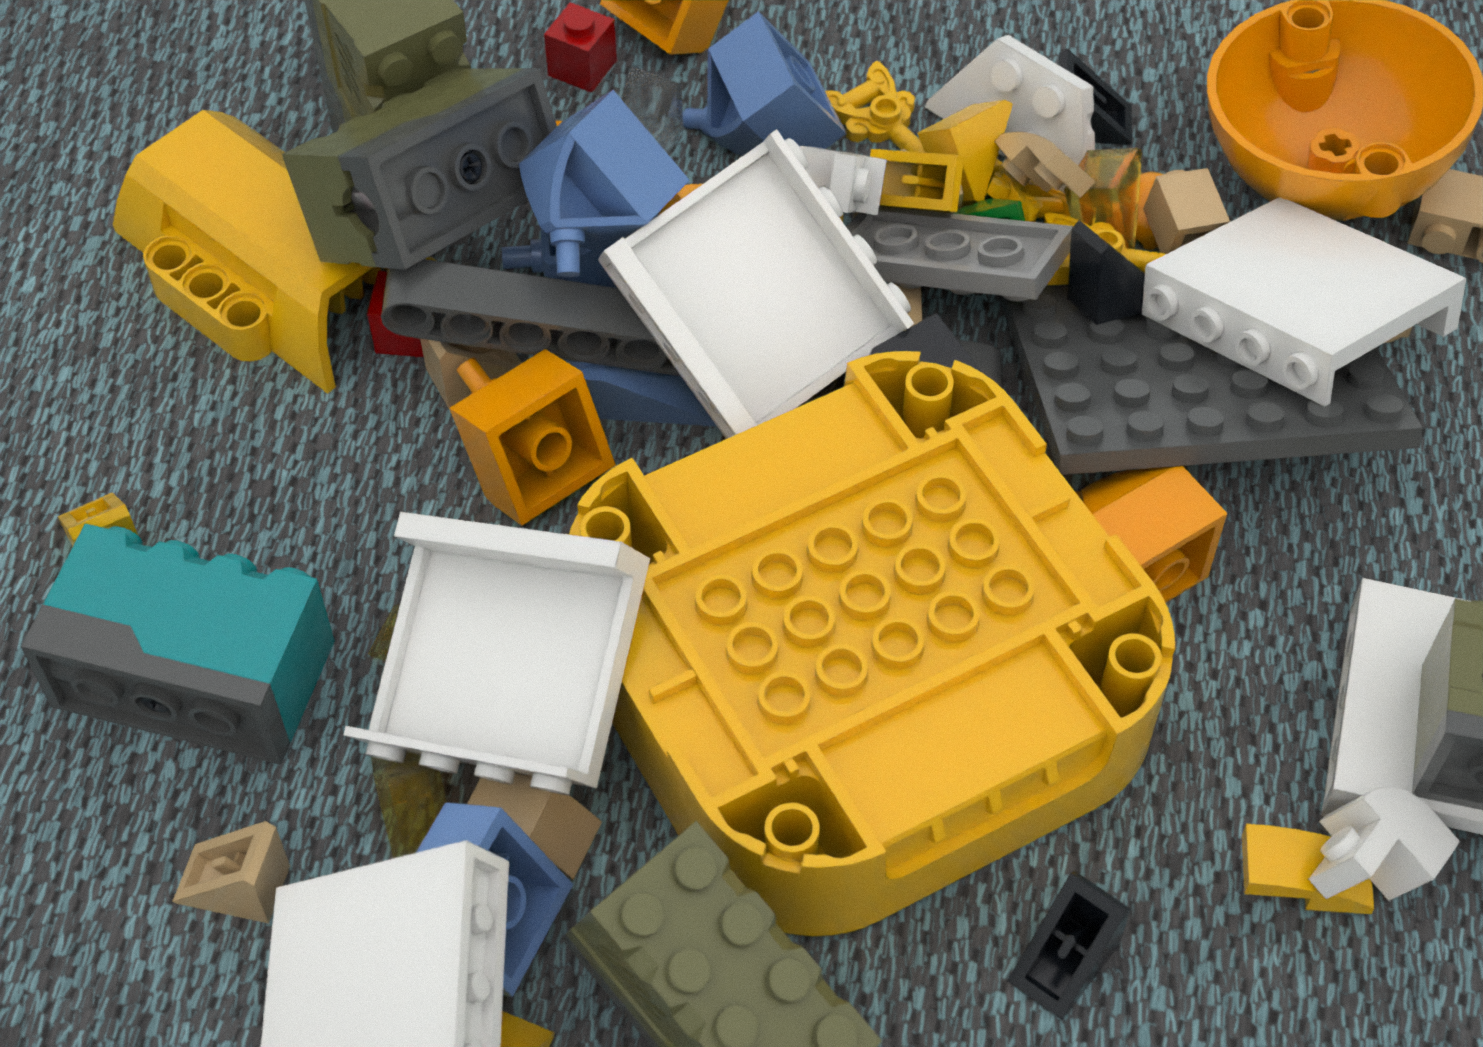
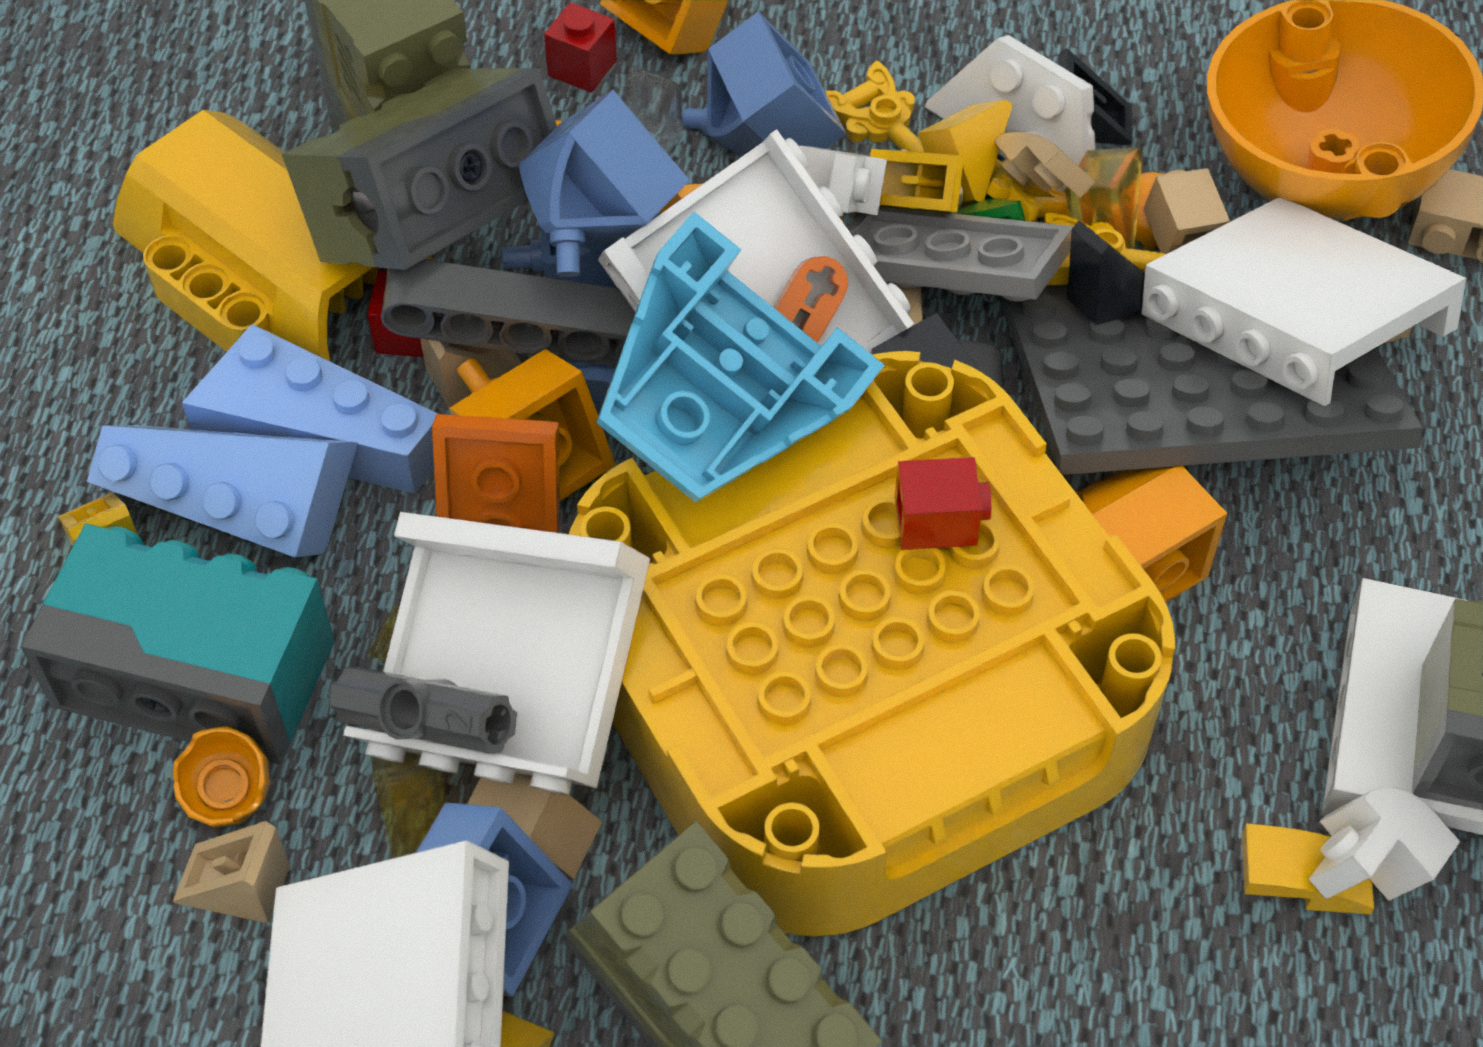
black slope [1007,871,1131,1020] -> none
none -> light blue wedge [87,425,358,558]
none -> light orange hair [173,726,270,828]
none -> light blue wedge [182,324,438,494]
none -> dark grey piece [329,666,517,754]
none -> orange plate [432,414,561,533]
none -> medium azure wedge [596,211,885,503]
none -> orange beam [773,256,848,343]
none -> red brick [895,457,992,550]

